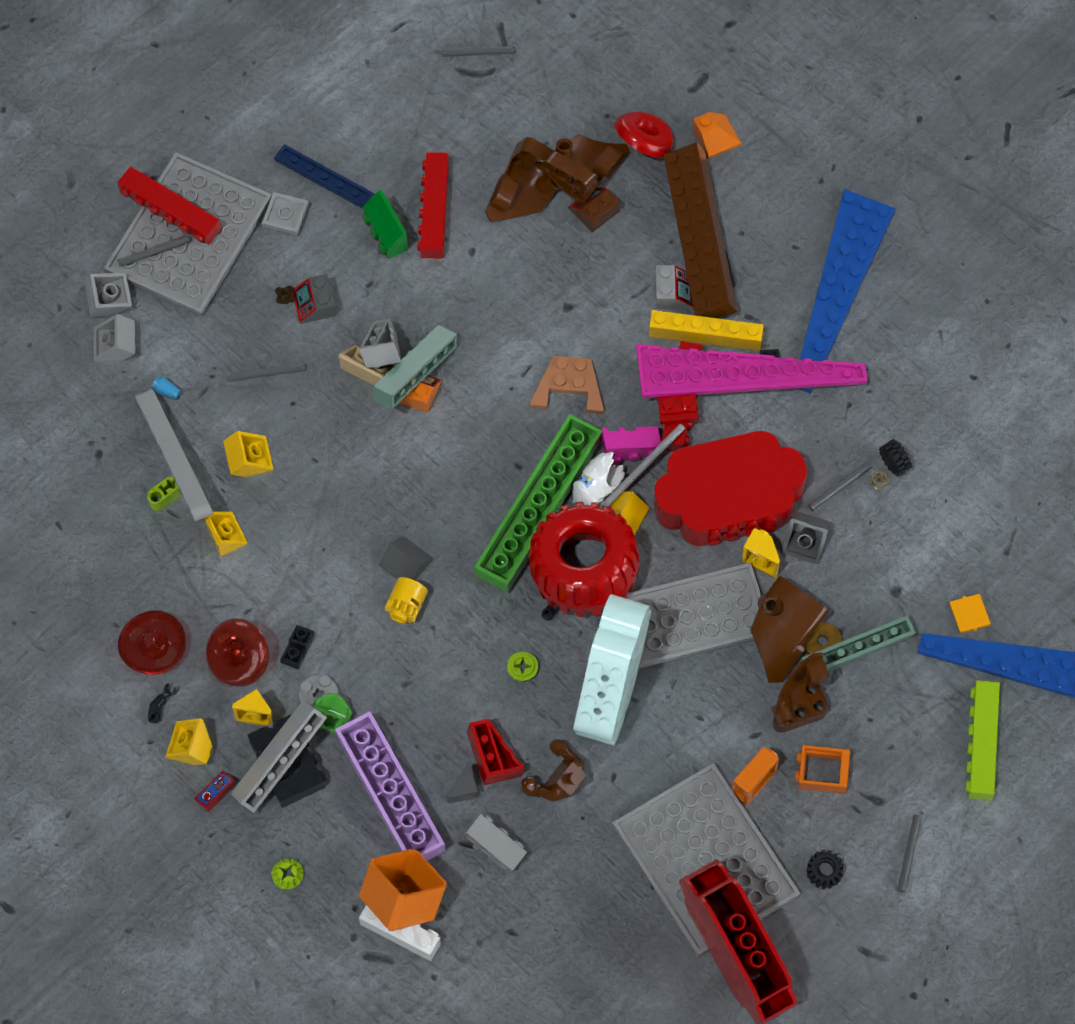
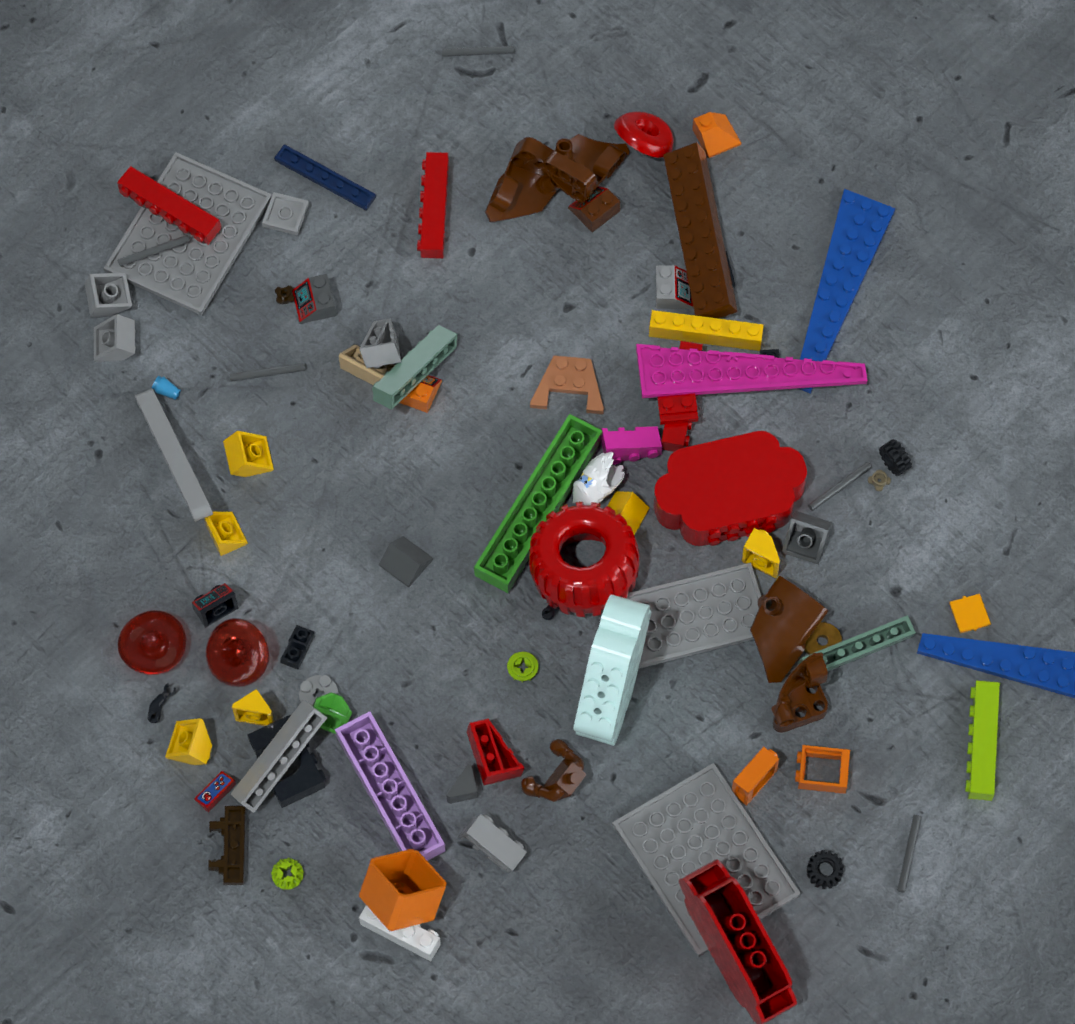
lime beam [147,476,181,511] -> none
green slope [362,189,408,259] -> none
yellow gear [385,577,428,624] -> none
light grey bar [599,424,685,508] -> none
none -> black slope [192,583,238,628]
none -> dark brown hinge [208,806,245,885]

